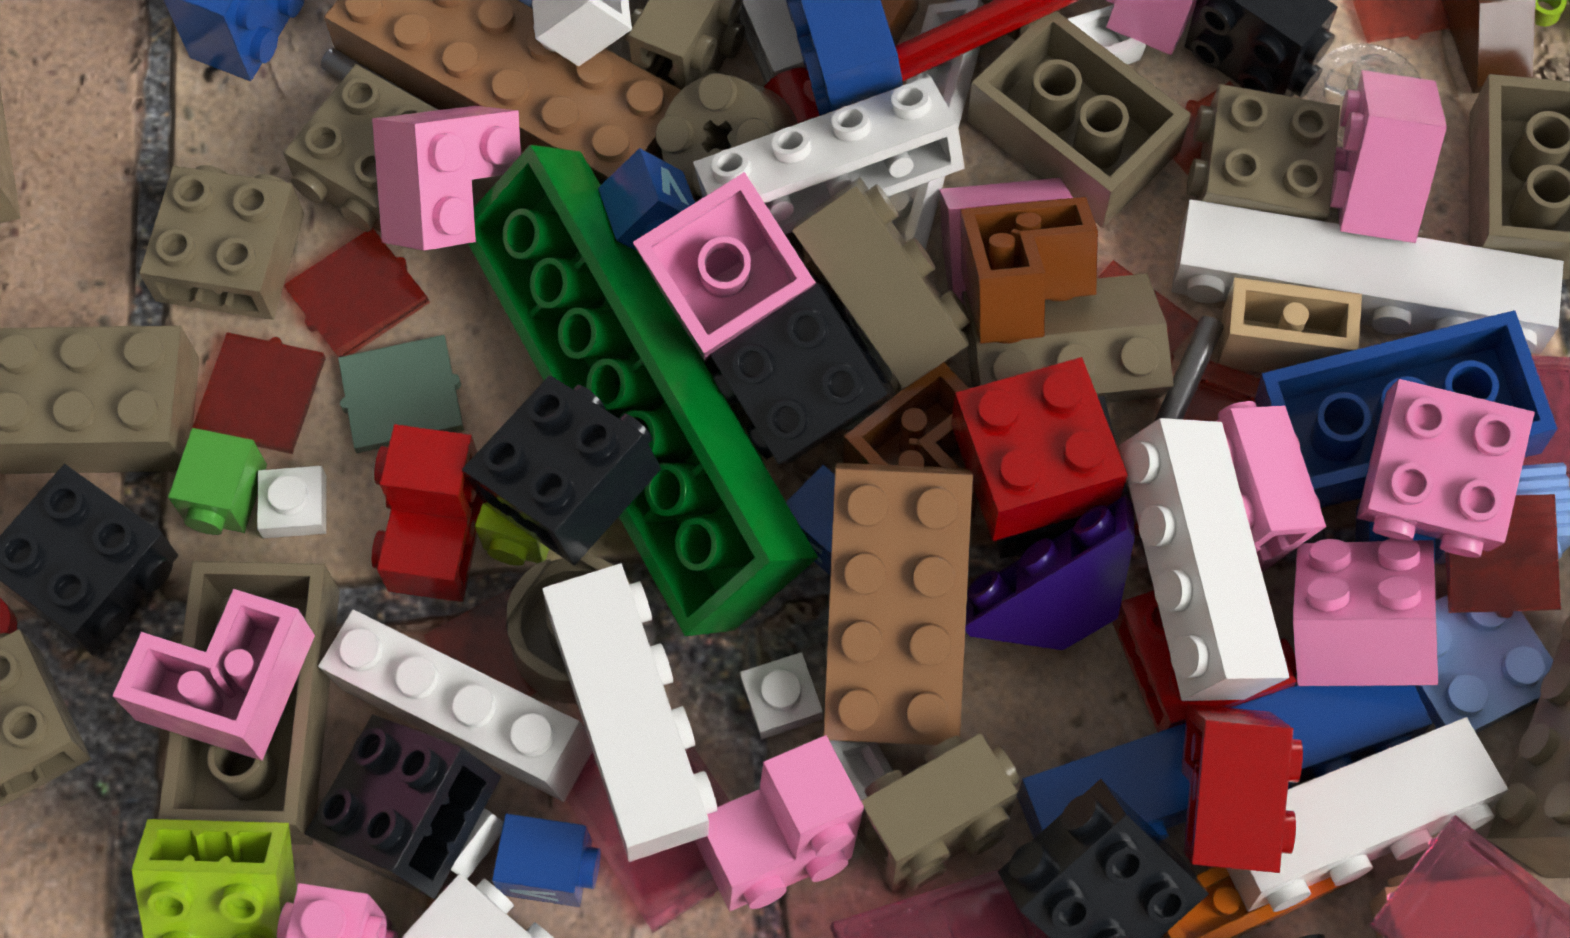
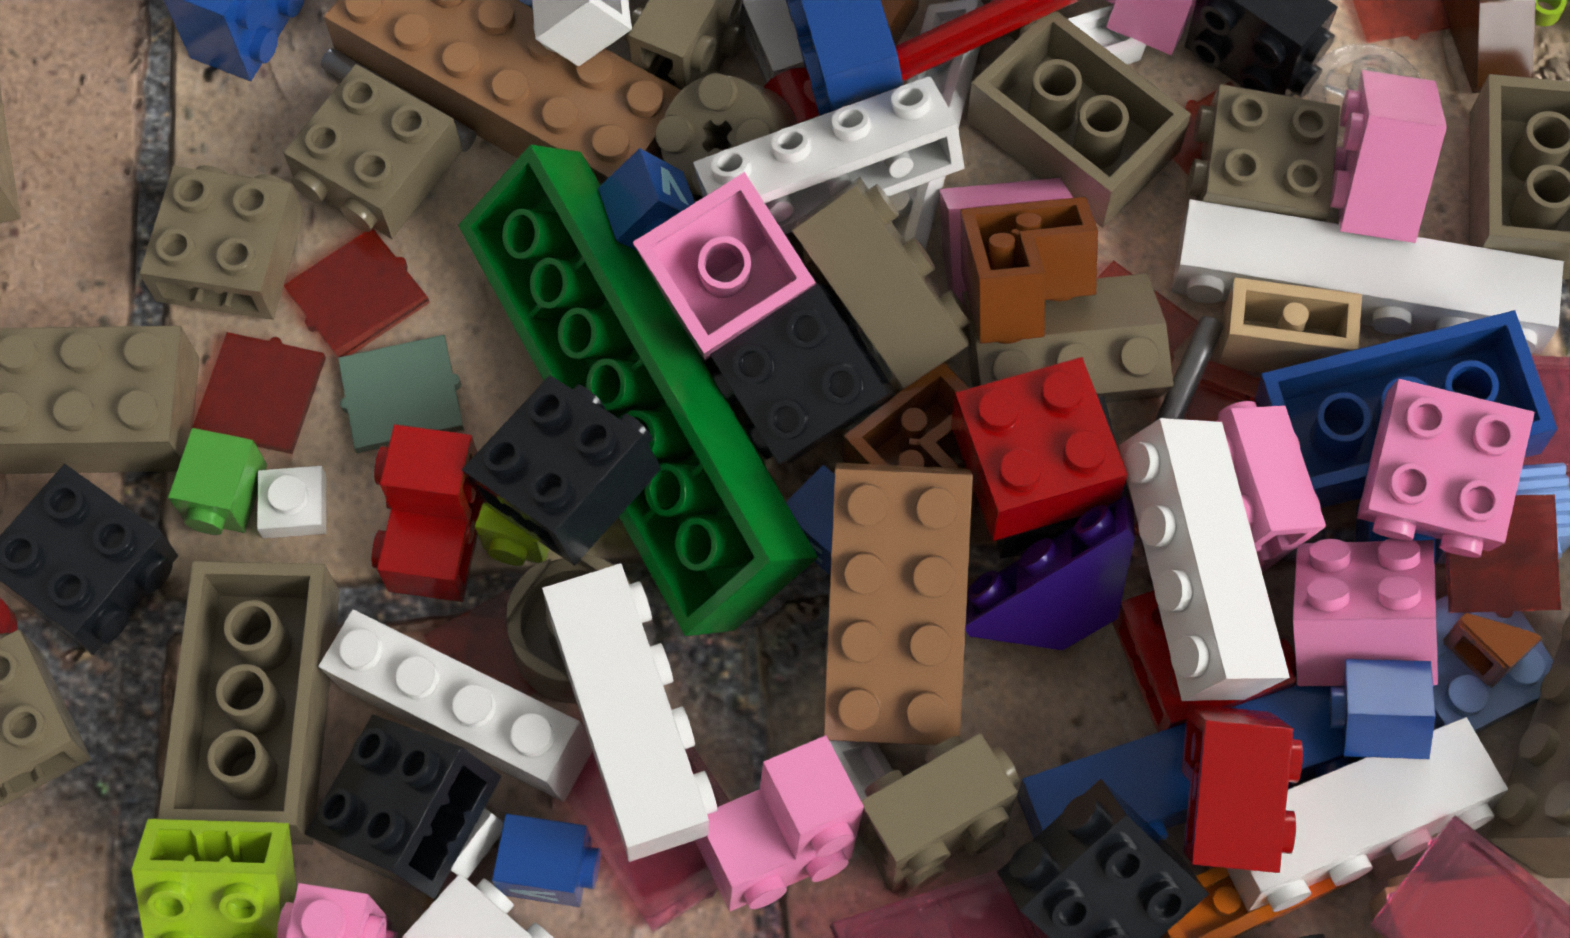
bright pink brick [113,589,315,761] -> none
bright pink brick [372,106,521,251] -> none
white plate [739,652,823,740] -> none
none -> blue brick [1329,659,1435,759]
none -> dark orange slope [1443,613,1542,688]

